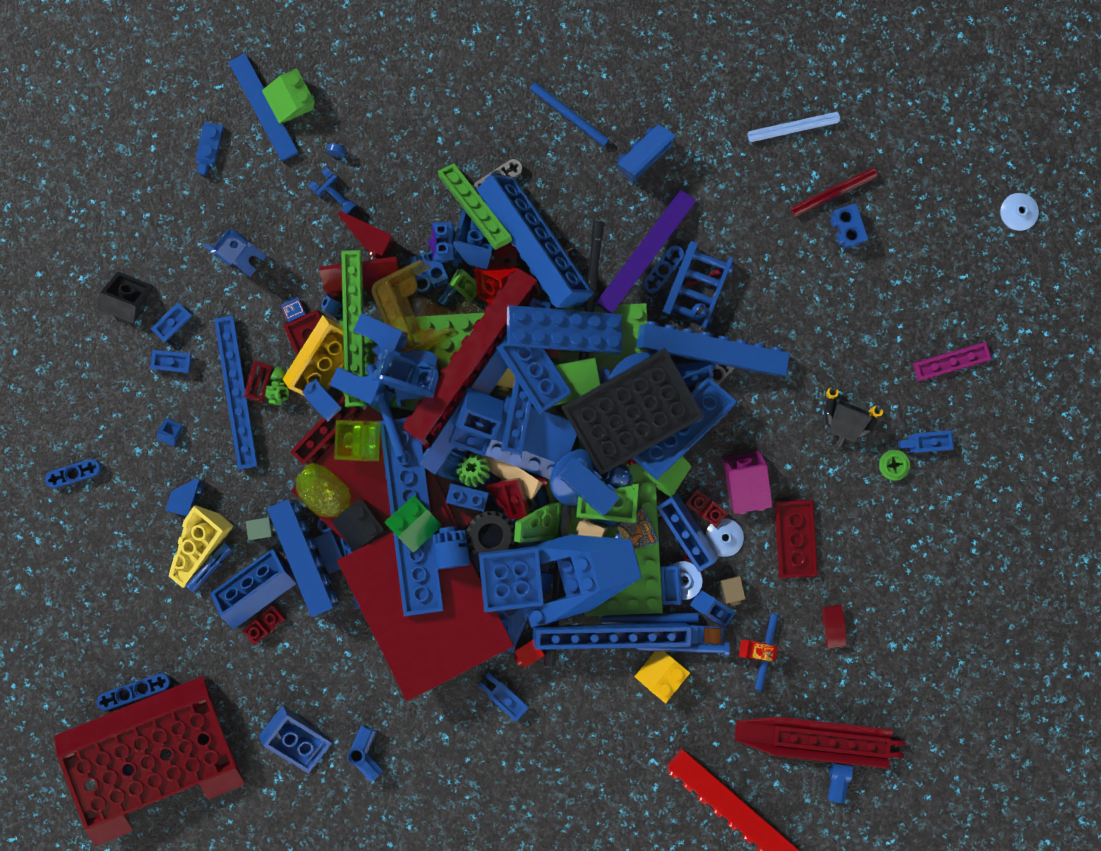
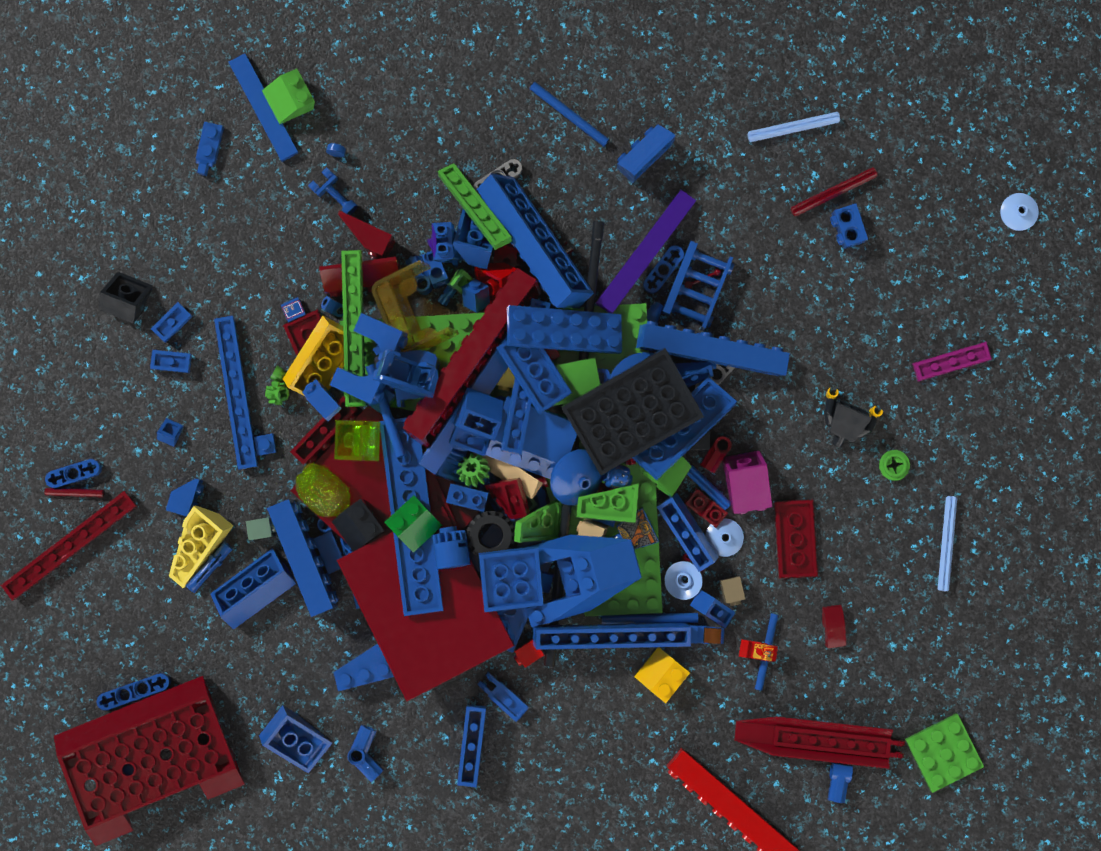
blue piece [204,229,267,277] -> none
dark red tile [243,360,273,403] -> none
dark red slope [243,603,287,645] -> none
blue brick [556,458,620,516] -> none
blue bar [636,642,730,656] -> none
blue tile [660,565,683,605] -> none
blue hinge [692,303,708,319] -> none
blue hinge [898,430,954,453] -> none
none -> dark red plate [0,491,137,601]
none -> dark red bar [44,488,104,497]
none -> blue plate [254,434,277,456]
none -> blue wedge [333,644,394,691]
none -> blue brick [457,704,487,788]
none -> blue brick [462,279,490,313]
none -> blue cone [647,302,664,323]
none -> blue axle [687,465,731,510]
none -> dark red piece [700,436,732,473]
none -> bright green plate [905,714,984,793]
none -> light blue axle [938,496,957,591]

